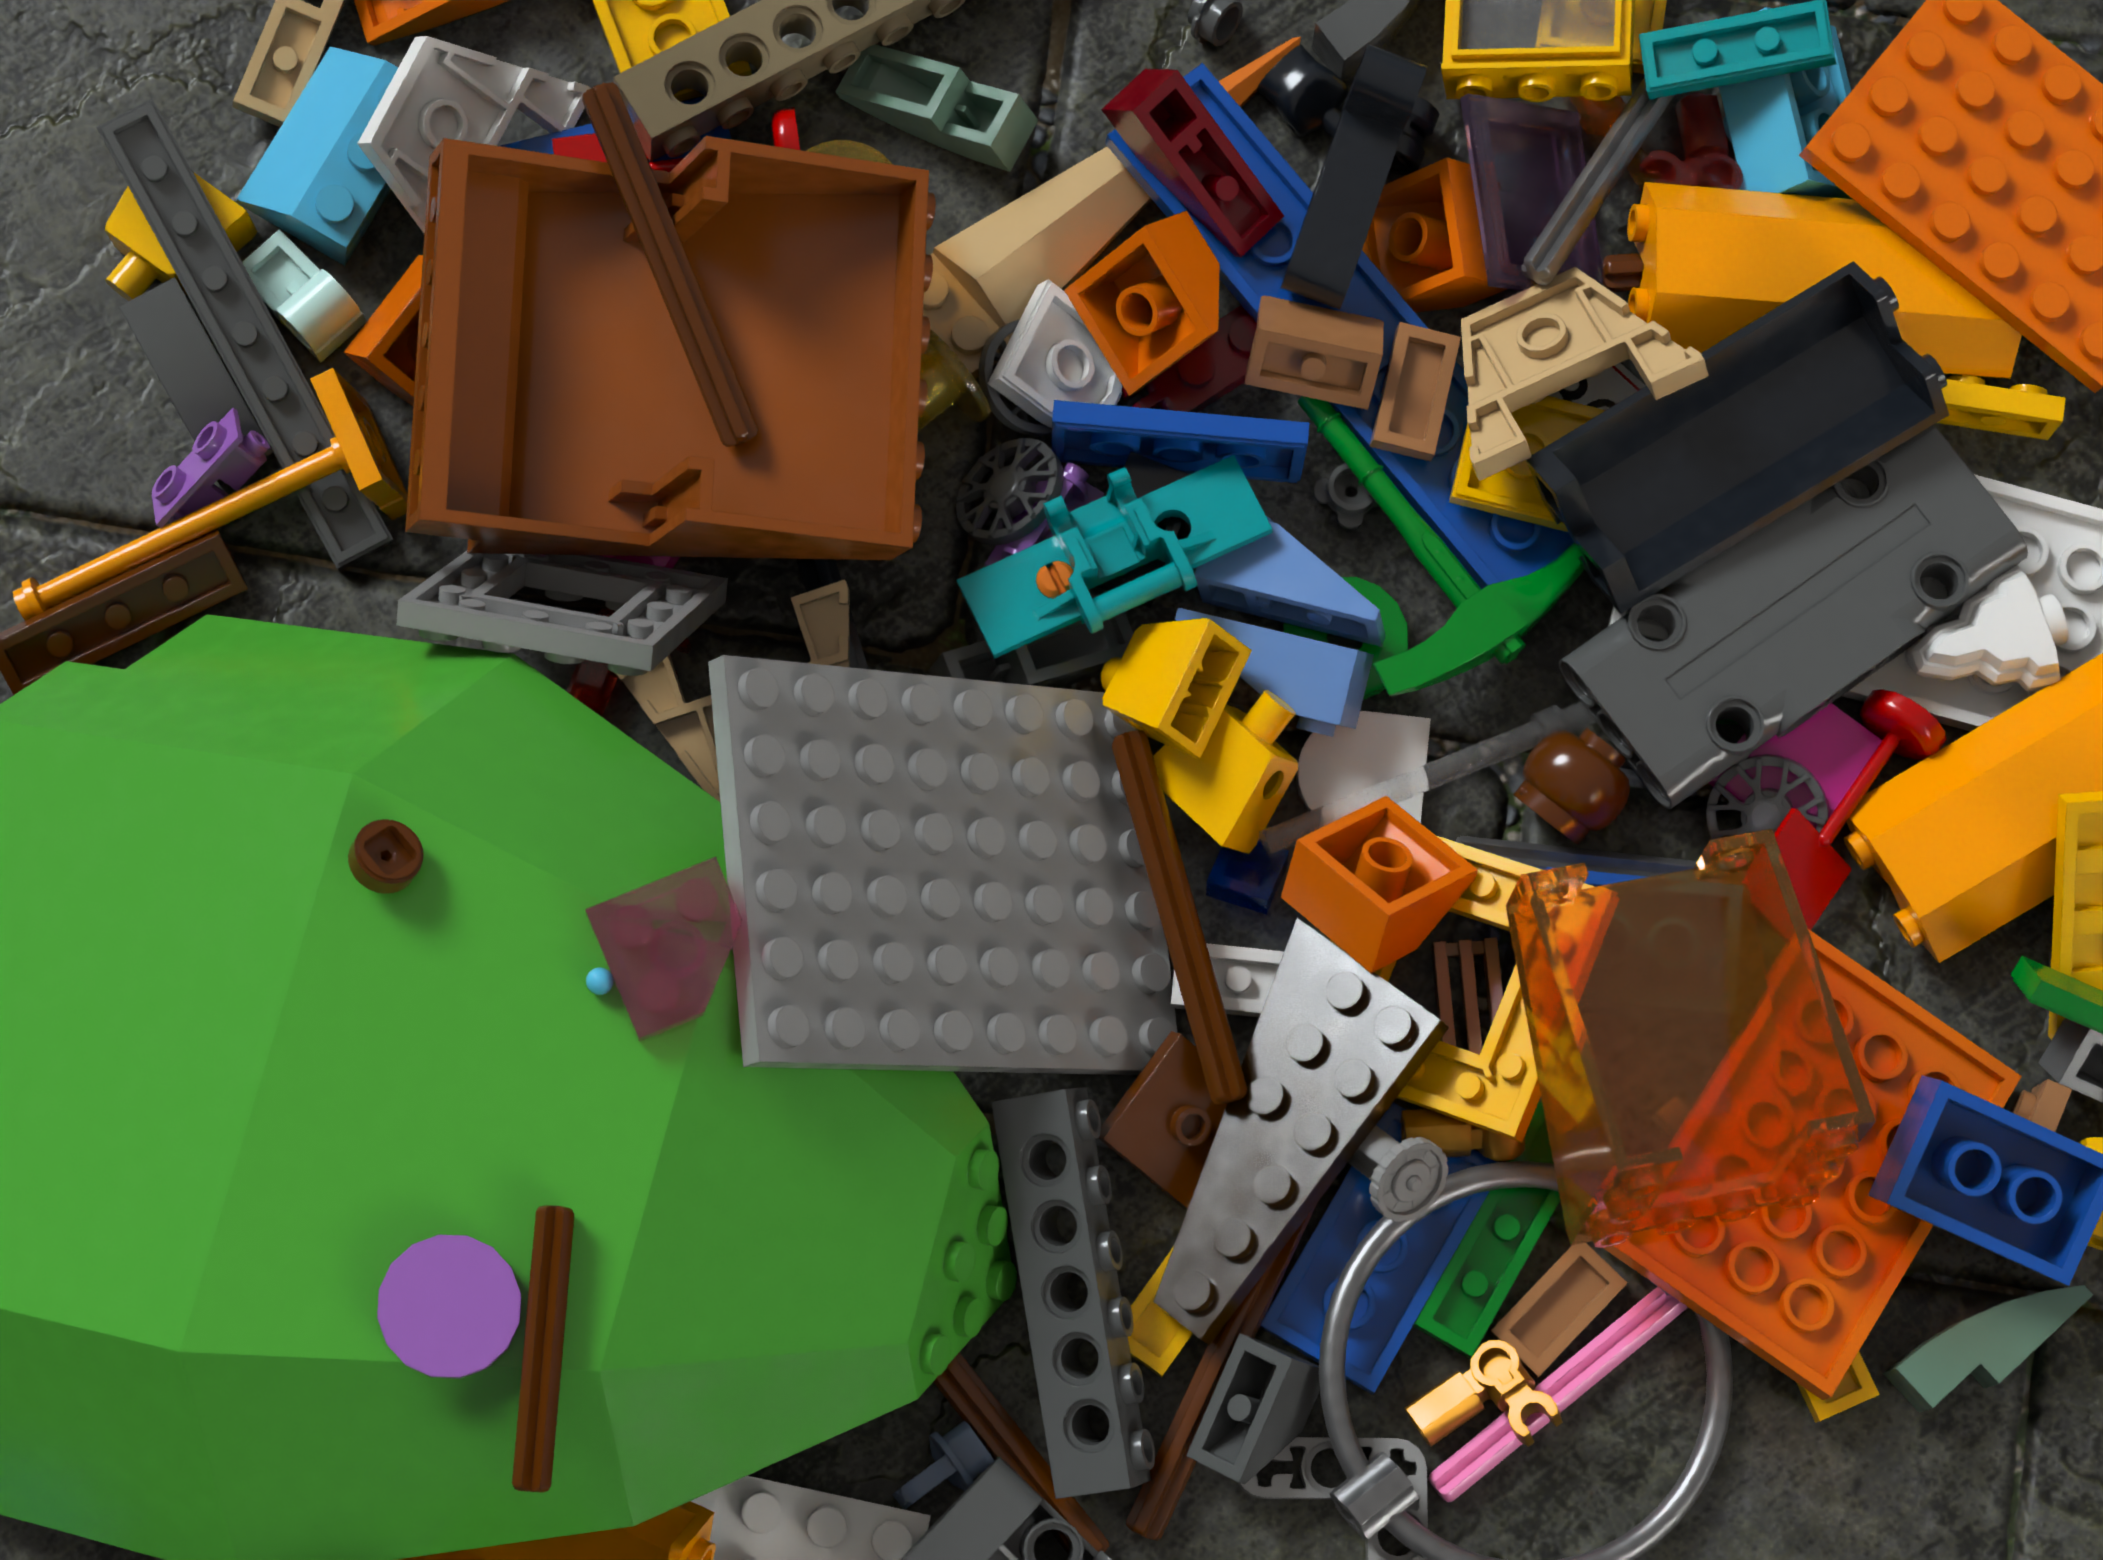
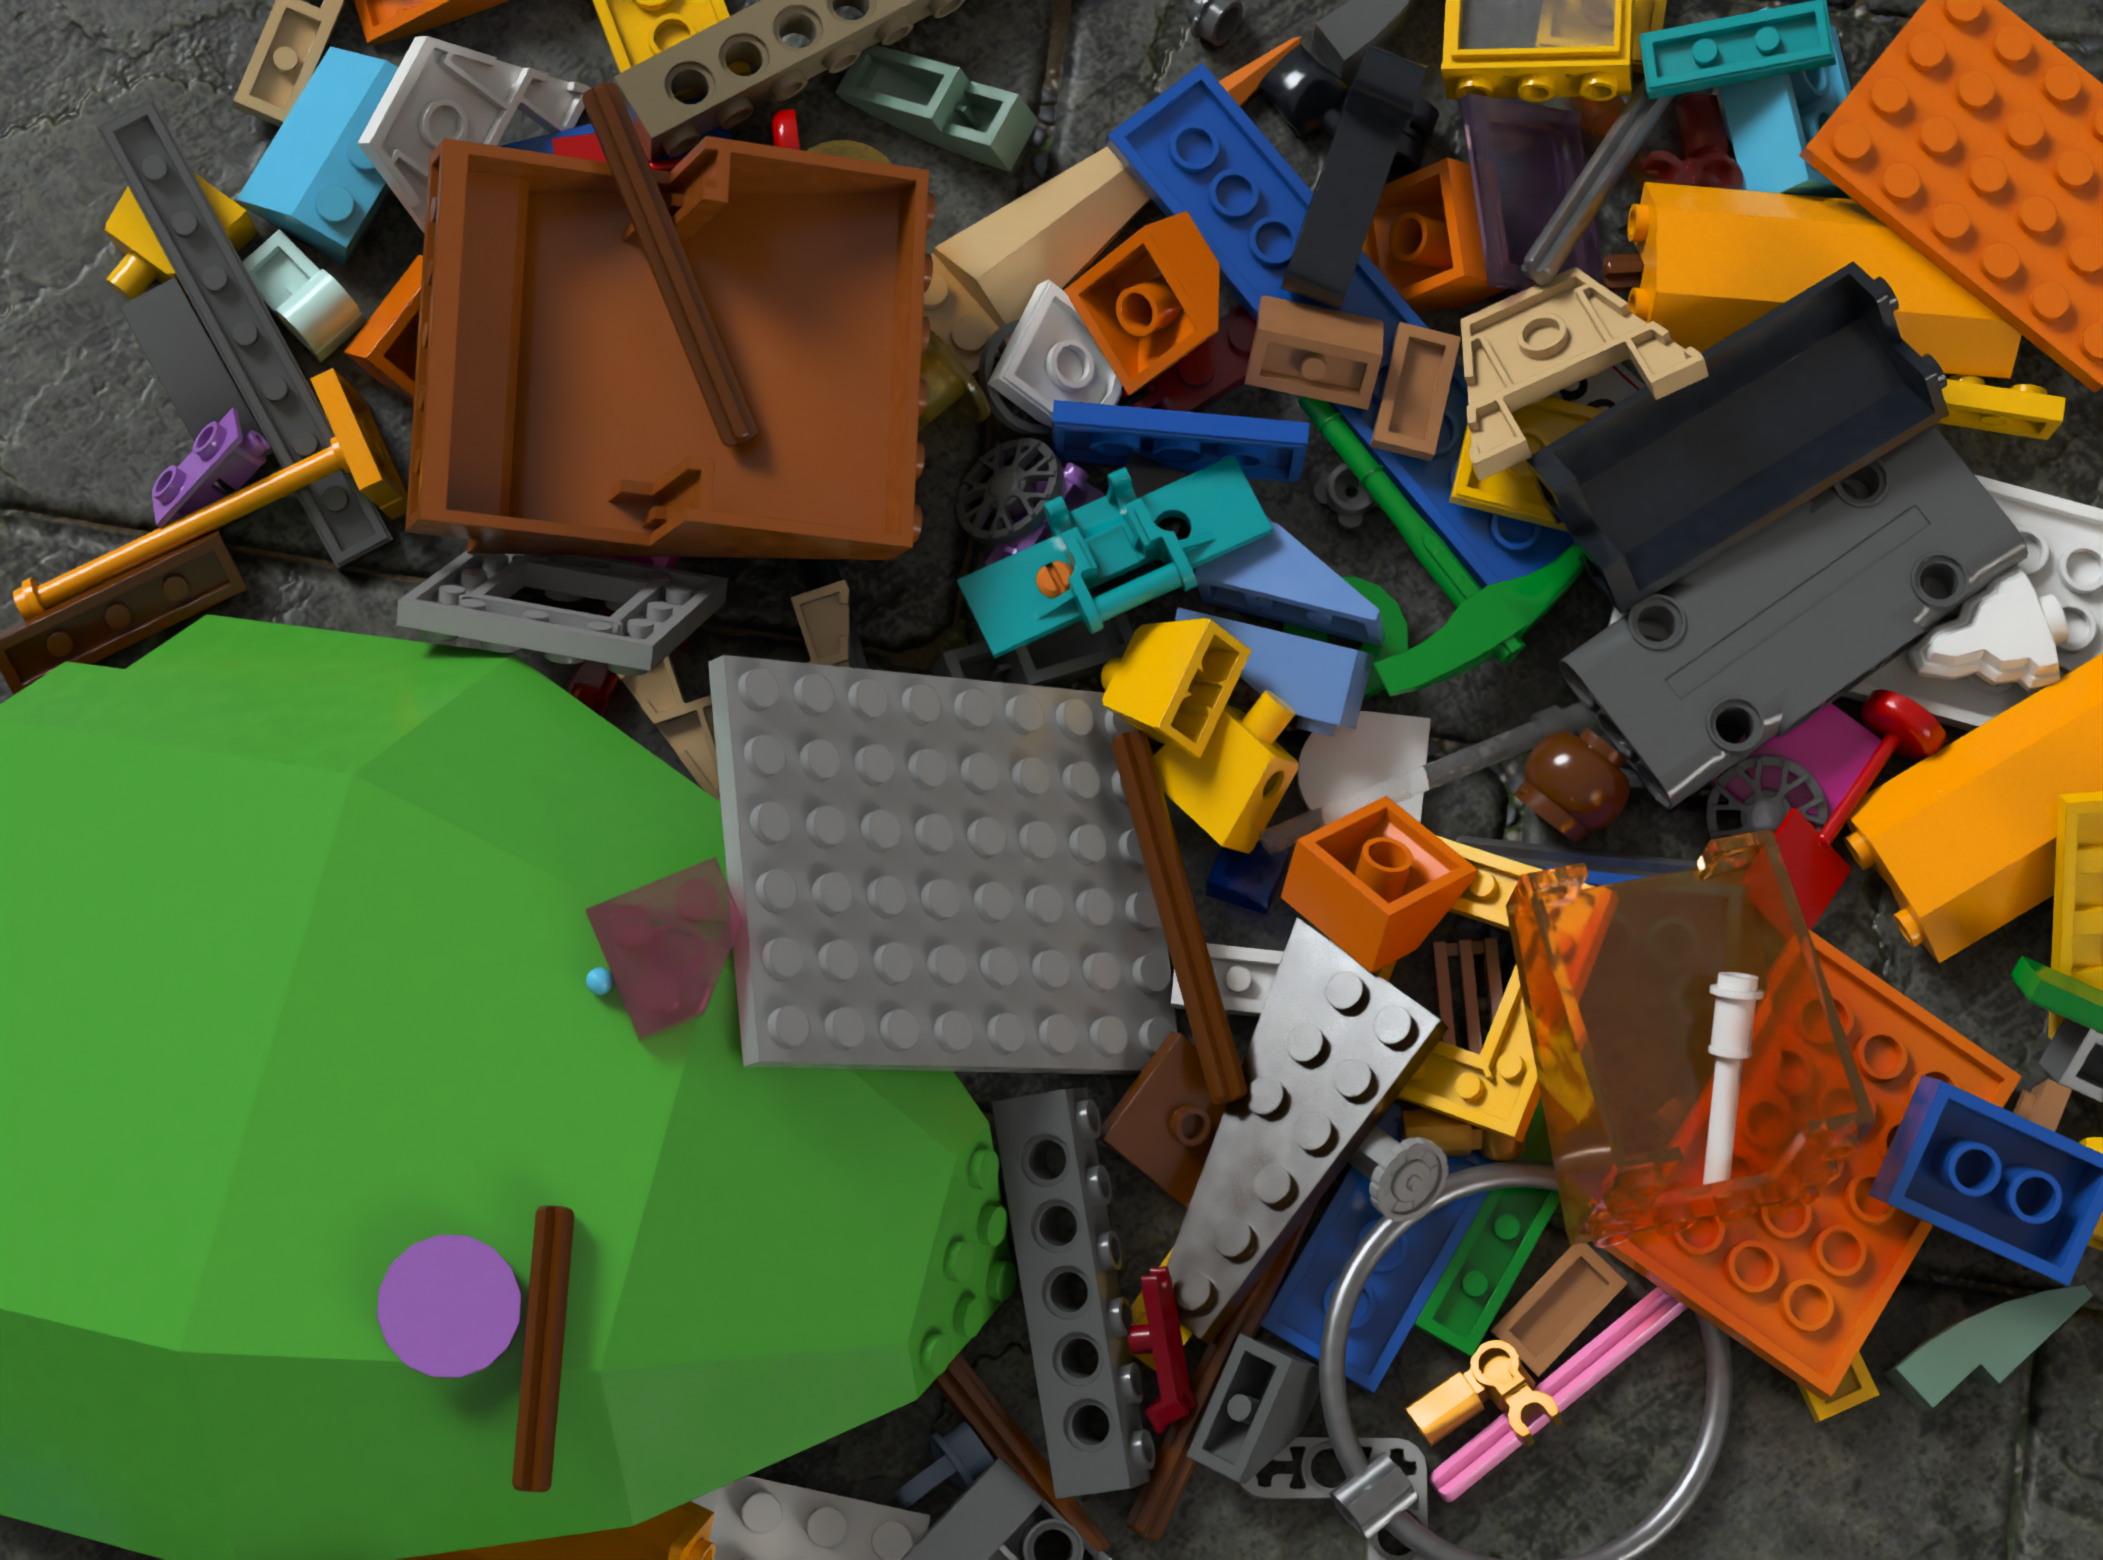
reddish brown tile [348,819,424,894] -> none
dark red slope [1101,69,1284,257] -> none
none -> dark red piece [1128,1266,1198,1434]
none -> white pin [1703,972,1764,1189]

